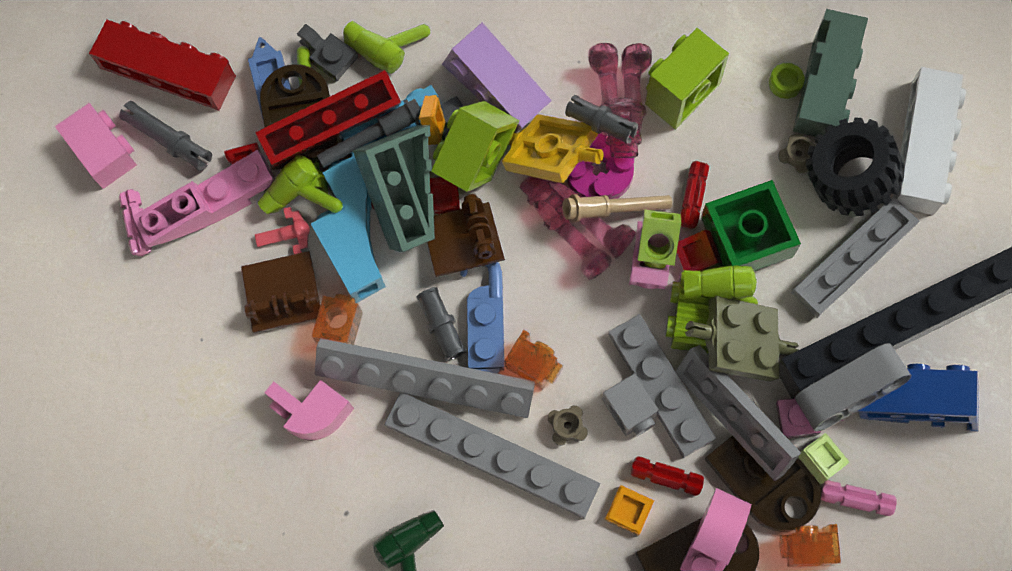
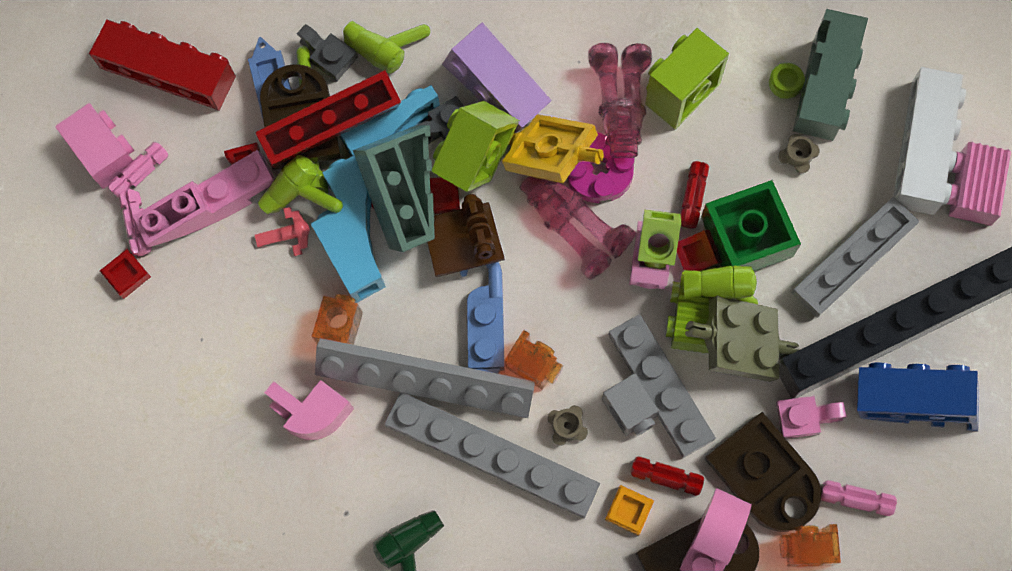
dark grey pin [119,101,212,171] -> none
reddish brown hinge [241,251,323,333] -> none
dark grey pin [317,99,421,167] -> none
dark grey pin [416,287,467,361] -> none
light orange tile [419,95,446,145] -> none
tan pin [562,194,672,223] -> none
dark grey pin [565,95,638,144] -> none
light grey plate [675,345,801,481] -> none
light grey beam [795,343,912,432] -> none
yellowish green tile [799,433,849,485] -> none
black tyre [806,117,904,216] -> none
none -> red tile [100,249,151,299]
none -> bright pink axle [108,142,168,198]
none -> bright pink brick [947,142,1011,226]

